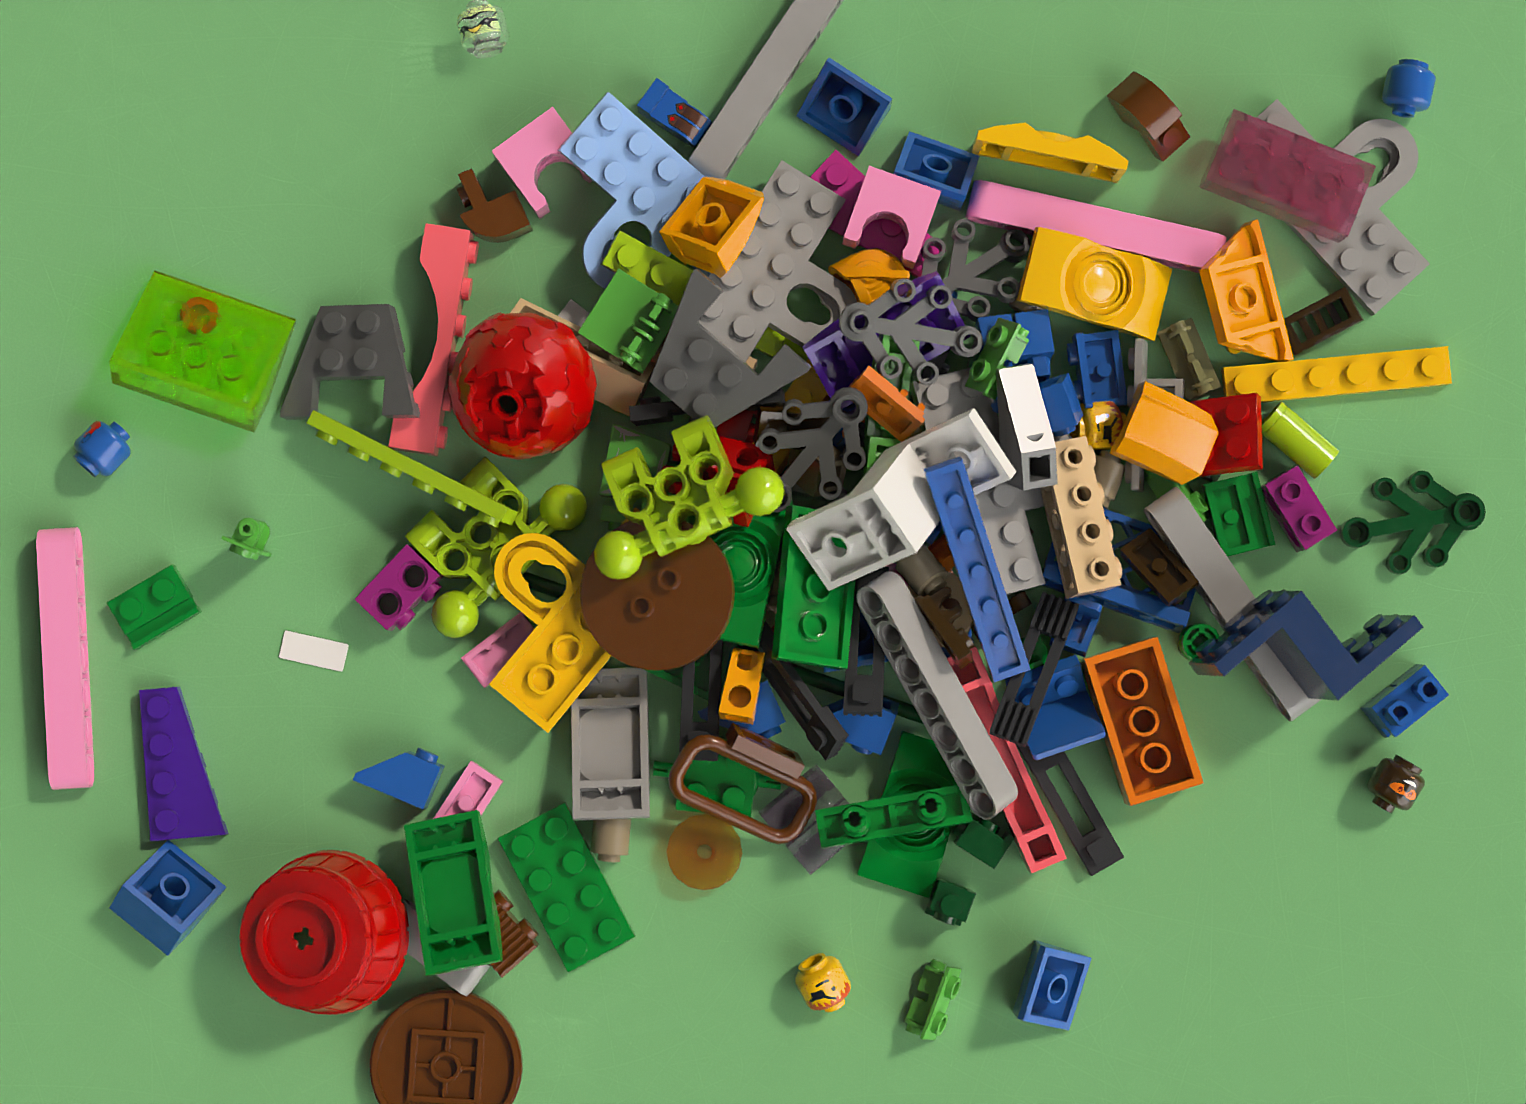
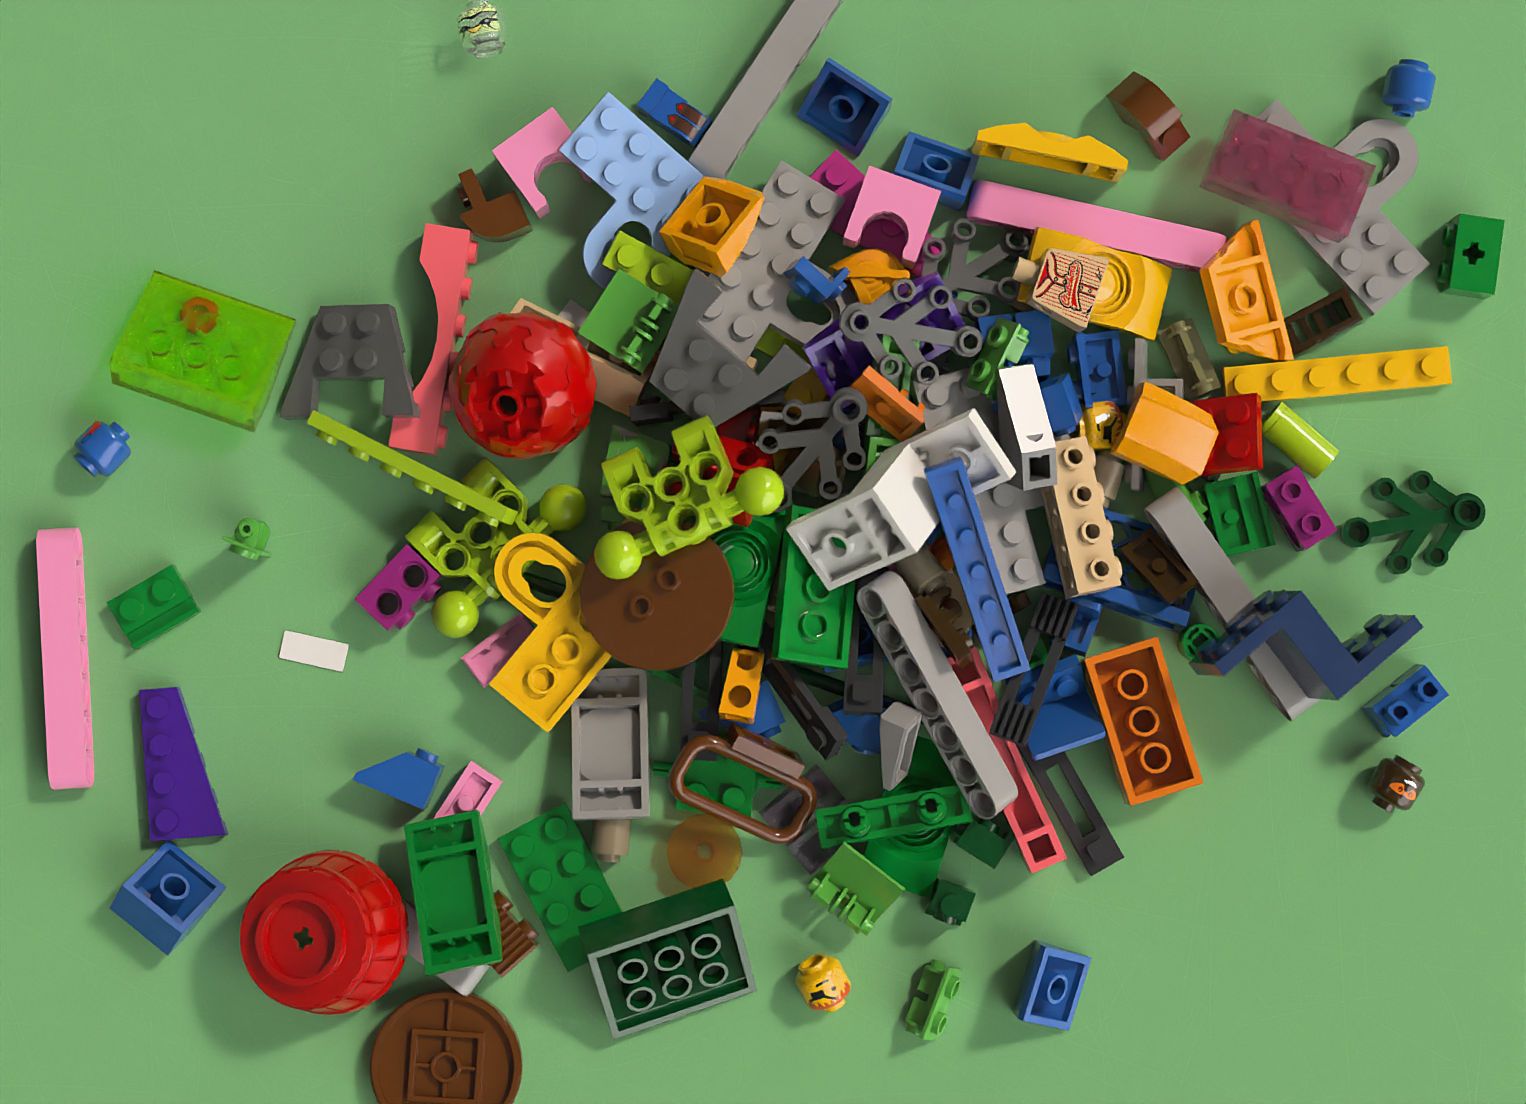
none -> dark green slope [578,878,757,1040]
none -> blue bracket [783,256,850,305]
none -> bright green hinge [806,842,905,936]
none -> light grey slope [880,702,922,791]
none -> tan torso [1011,248,1110,332]
none -> green brick [1437,214,1505,299]

